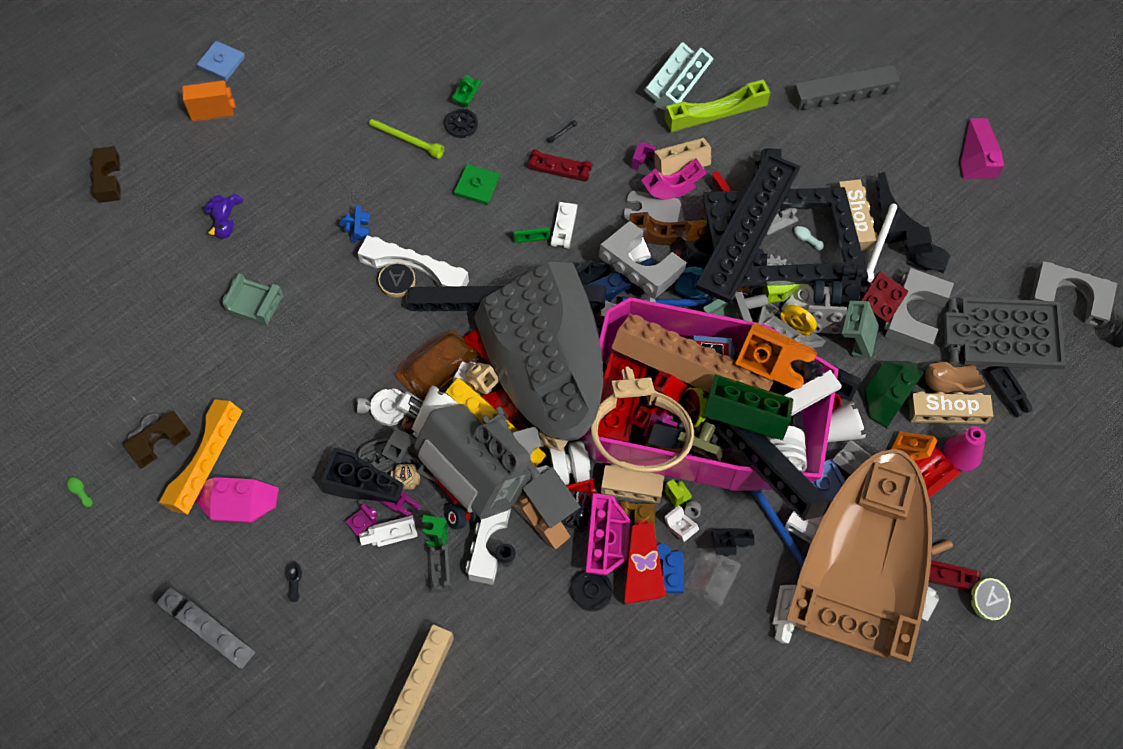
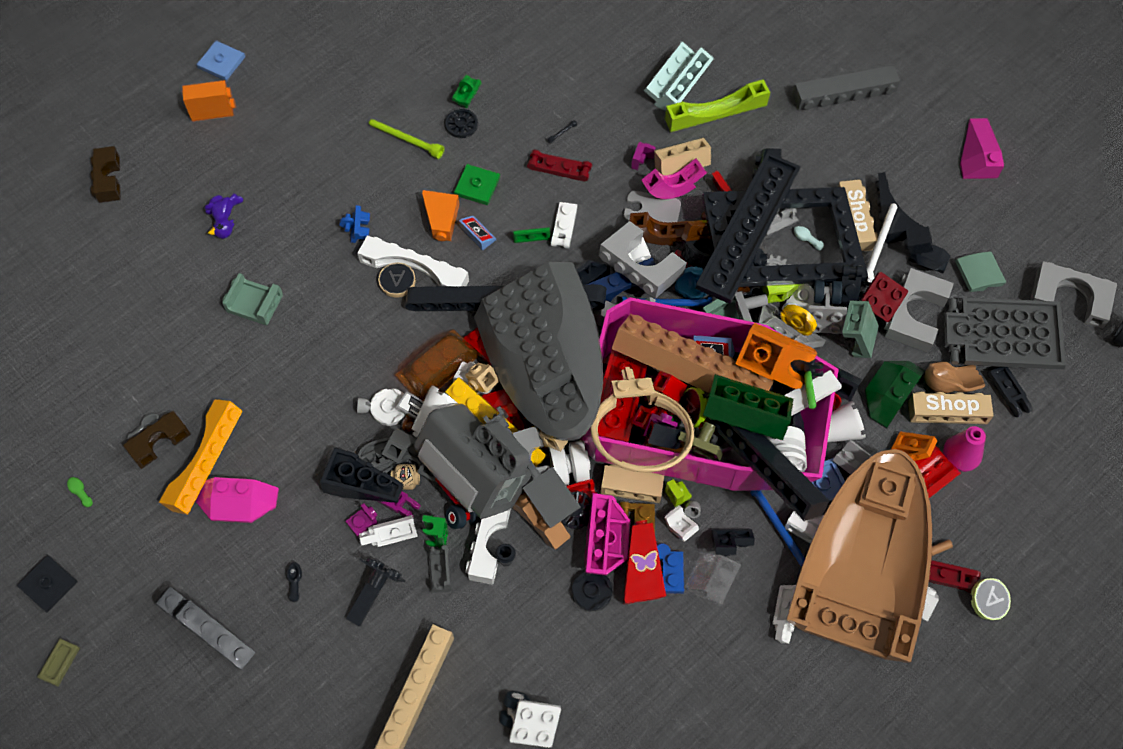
none -> black plate [17,555,78,613]
none -> olive tile [37,639,80,687]
none -> black piece [346,557,406,626]
none -> orange slope [422,190,459,241]
none -> slope [459,216,496,250]
none -> white plate [499,691,561,747]
none -> bright green piece [804,371,816,409]
none -> sand green slope [955,252,1006,292]

